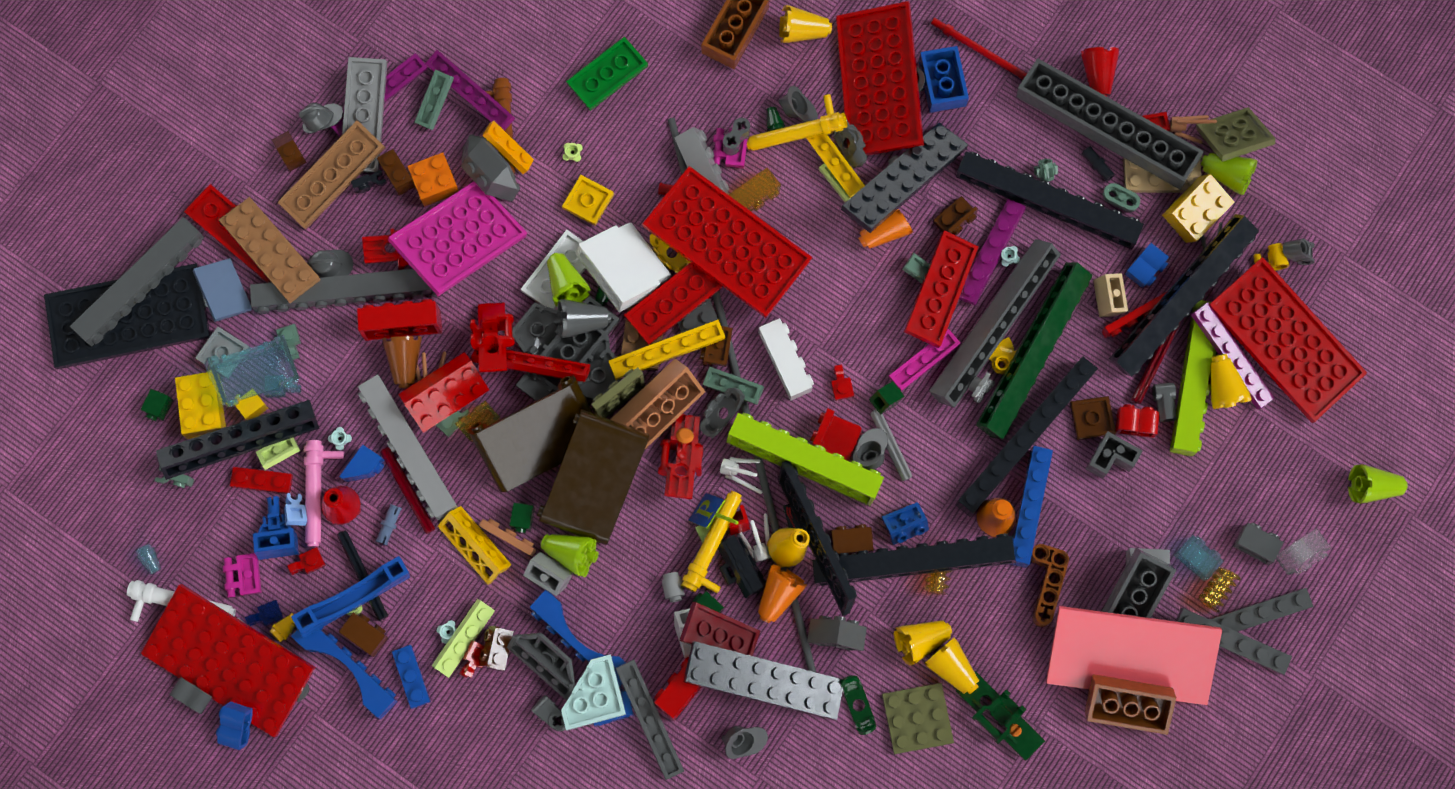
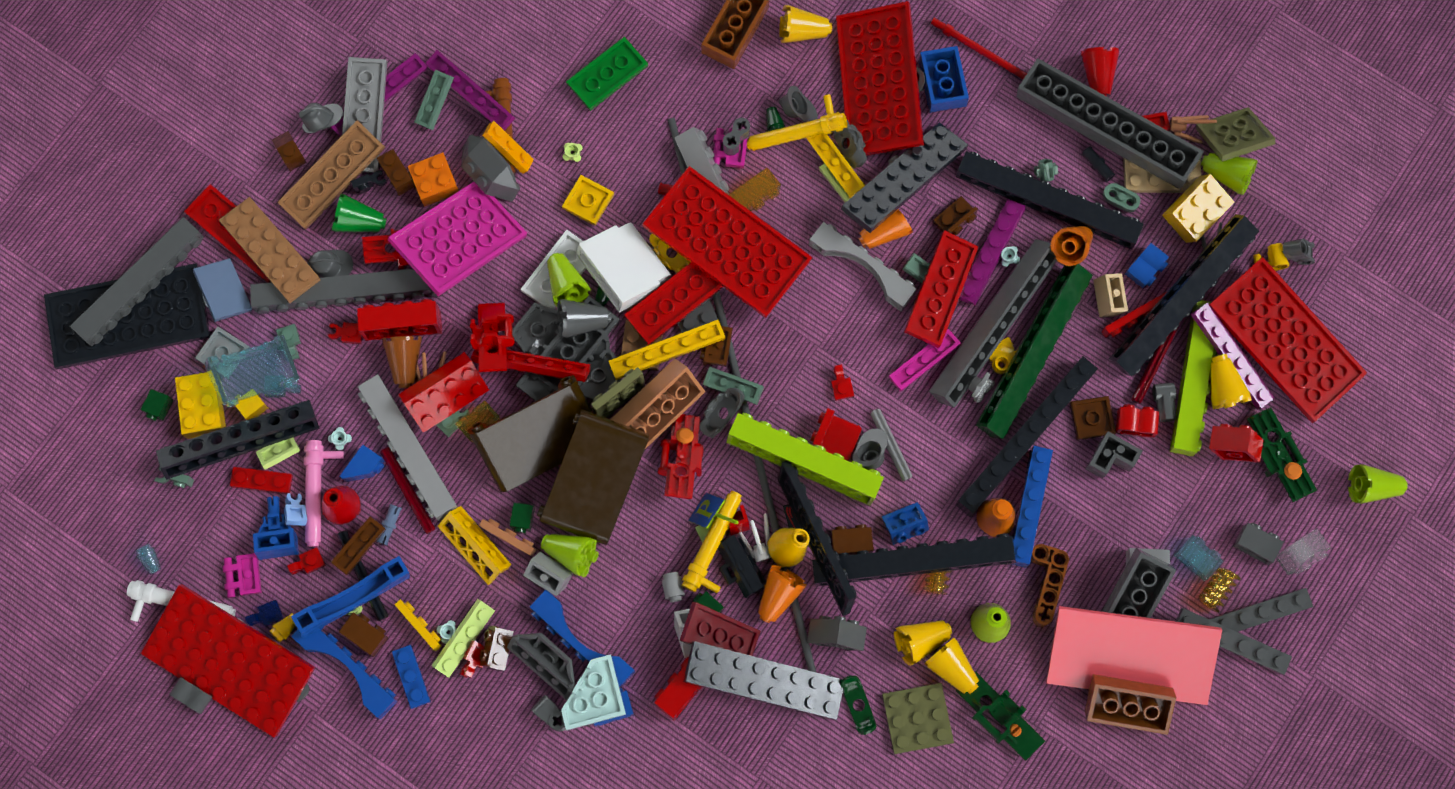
blue brick [216,701,253,750] -> none
dark grey plate [615,659,684,780] -> none
white plant [720,457,762,494] -> none
dark grey piece [721,726,768,759] -> none
white brick [758,318,814,401] -> none
dark green brick [869,381,905,415] -> none
none -> red plate [328,322,362,344]
none -> reddish brown plate [331,516,386,575]
none -> green cone [332,194,387,233]
none -> yellow plate [394,599,442,651]
none -> light grey arch [809,222,916,312]
none -> lime cone [971,603,1011,643]
none -> orange cone [1051,226,1093,266]
none -> red brick [1209,424,1263,462]
none -> dark green piece [1247,407,1317,503]

